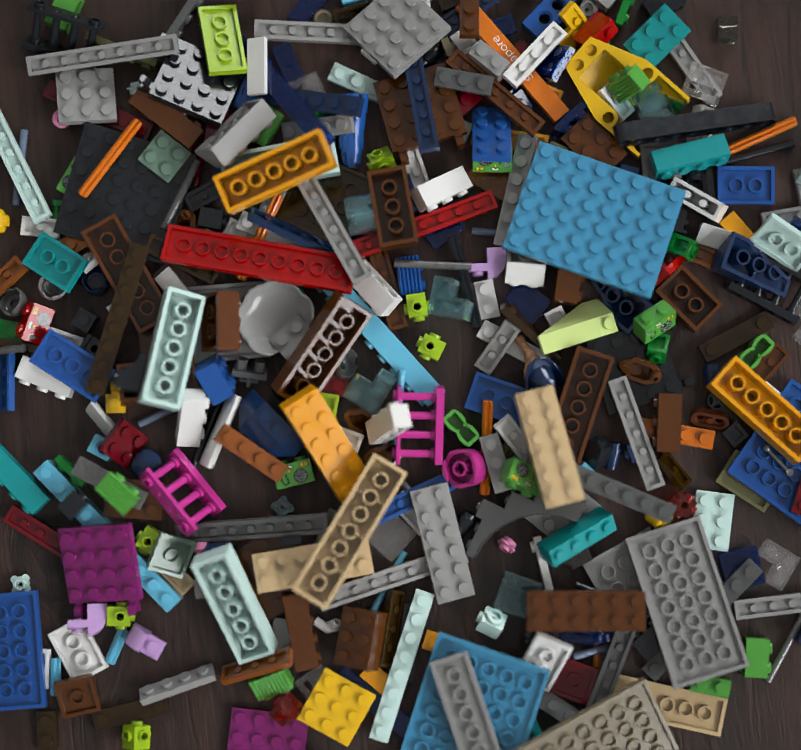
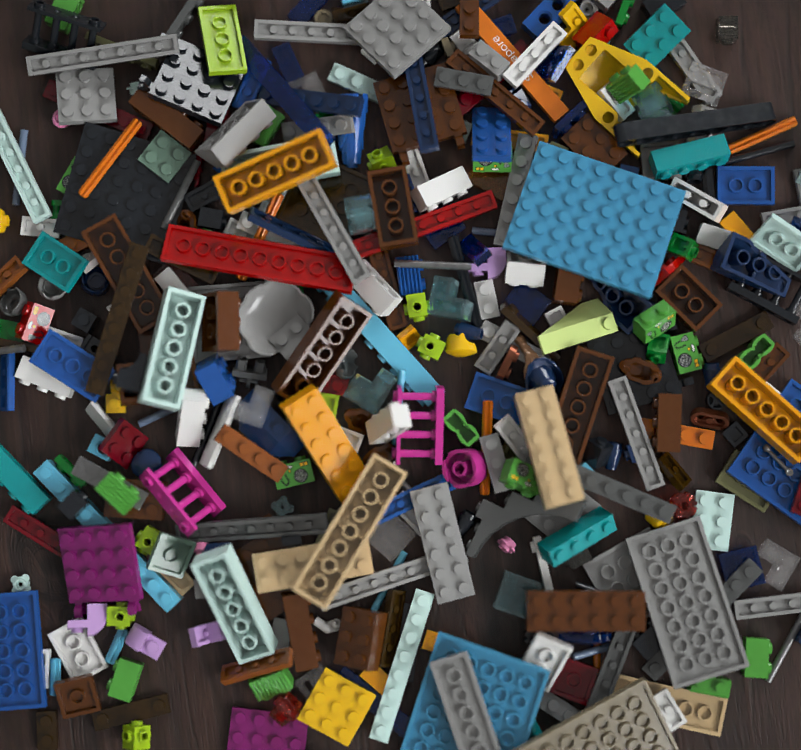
light grey plate [139,663,216,706] -> none
white tile [247,37,267,96] -> none
light aqua brick [475,606,508,640] -> none
none -> bright green brick [106,656,145,703]
none -> lavender brick [188,620,226,648]
none -> clear plate [225,385,275,428]
none -> light orange plate [397,324,420,350]
none -> yellow hair [445,333,477,357]
none -> dark blue cone [454,322,484,340]
none -> clear blue plate [460,233,493,267]
none -> copper plate [495,344,520,380]
none -> white plate [653,687,687,732]
none -> bright green brick [669,331,704,375]

